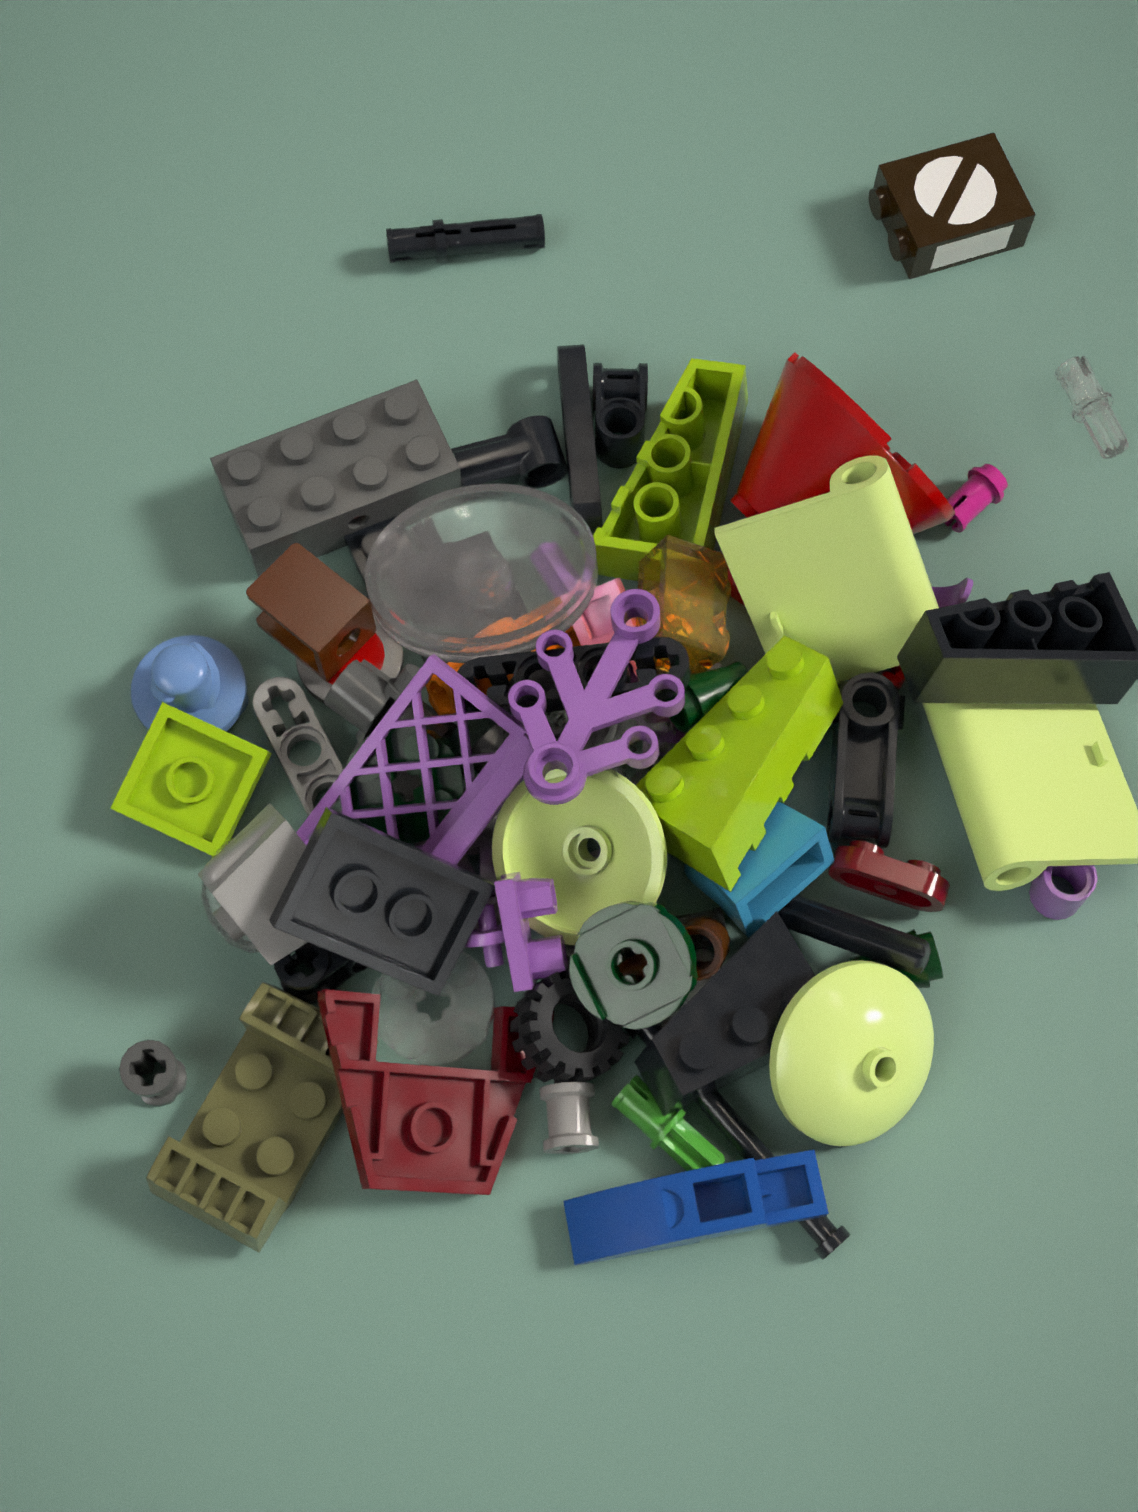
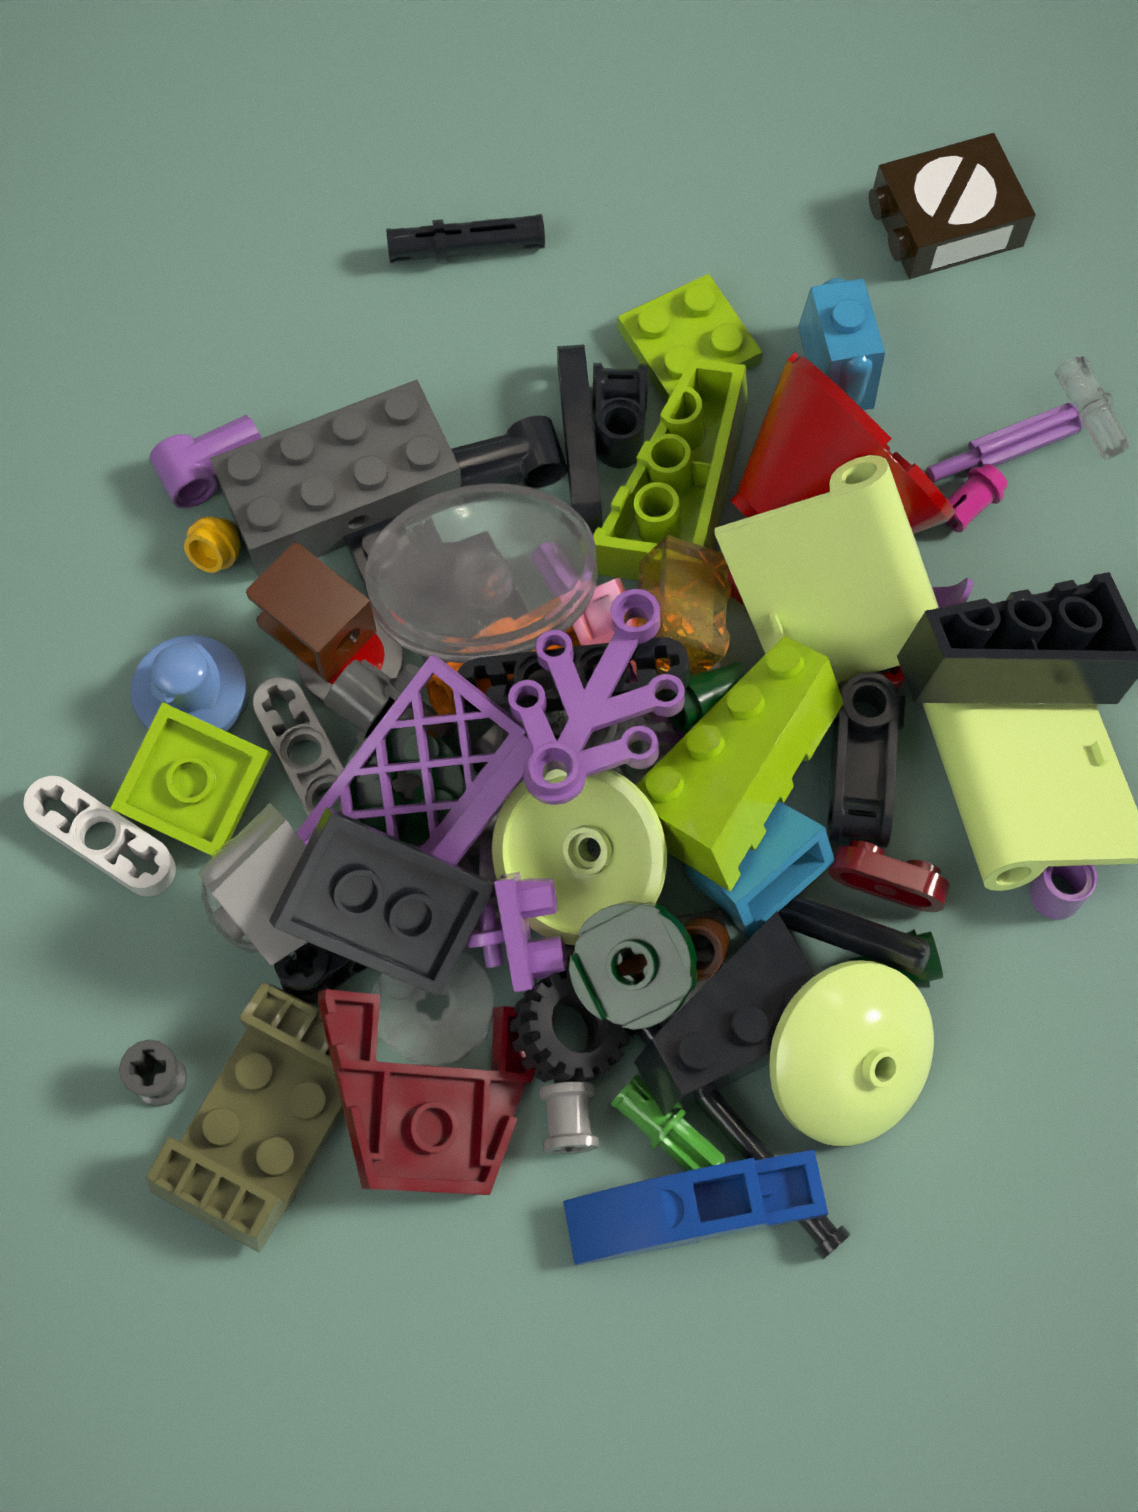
none -> white beam [24,776,176,896]
none -> medium lavender piece [150,415,261,509]
none -> yellow plate [184,516,241,573]
none -> lime plate [617,273,763,403]
none -> dark azure torso [798,278,885,410]
none -> medium lavender axle [925,403,1082,482]

